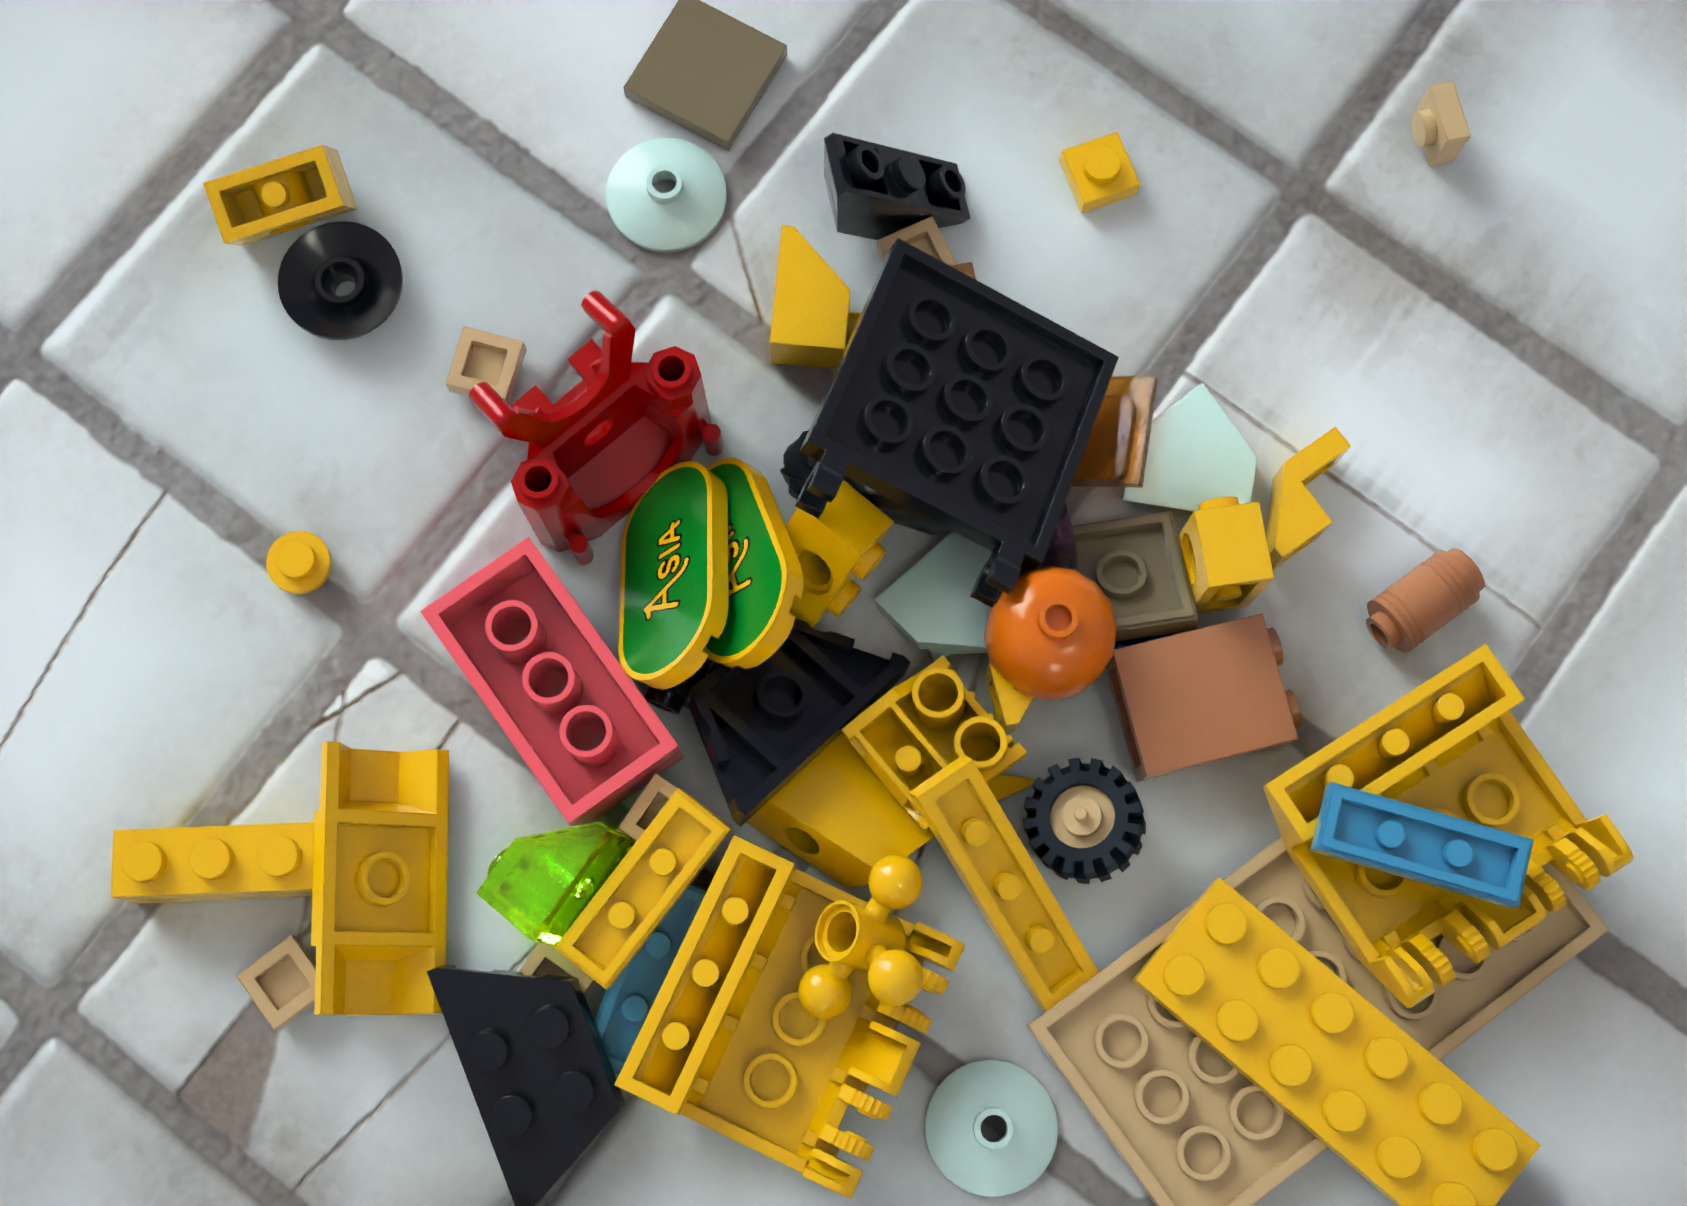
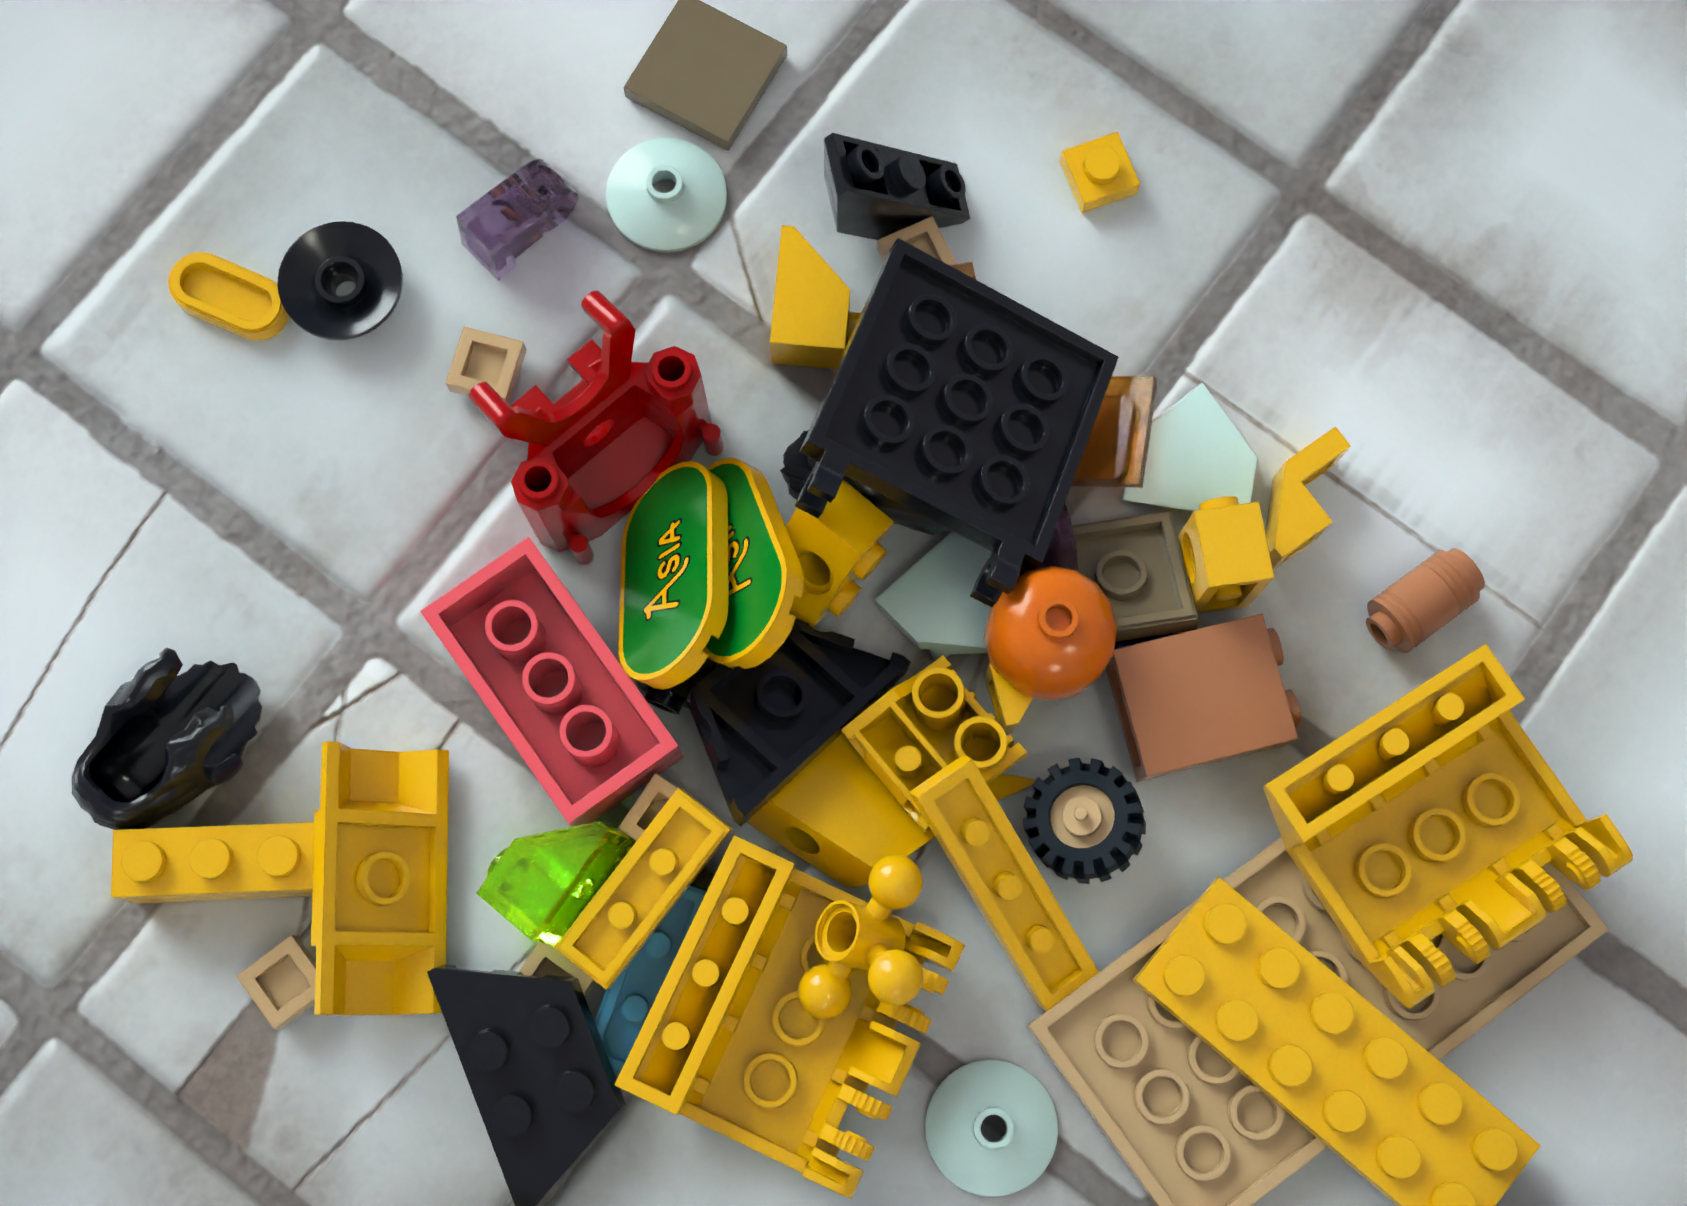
yellow brick [203,144,358,246] -> none
yellow plate [266,531,332,594] -> none
dark azure tile [1310,782,1533,908] -> none
tan plate [1411,81,1471,167] -> none
none -> black hair [72,648,262,830]
none -> yellow tile [168,252,289,341]
none -> clear purple leg [456,159,579,281]

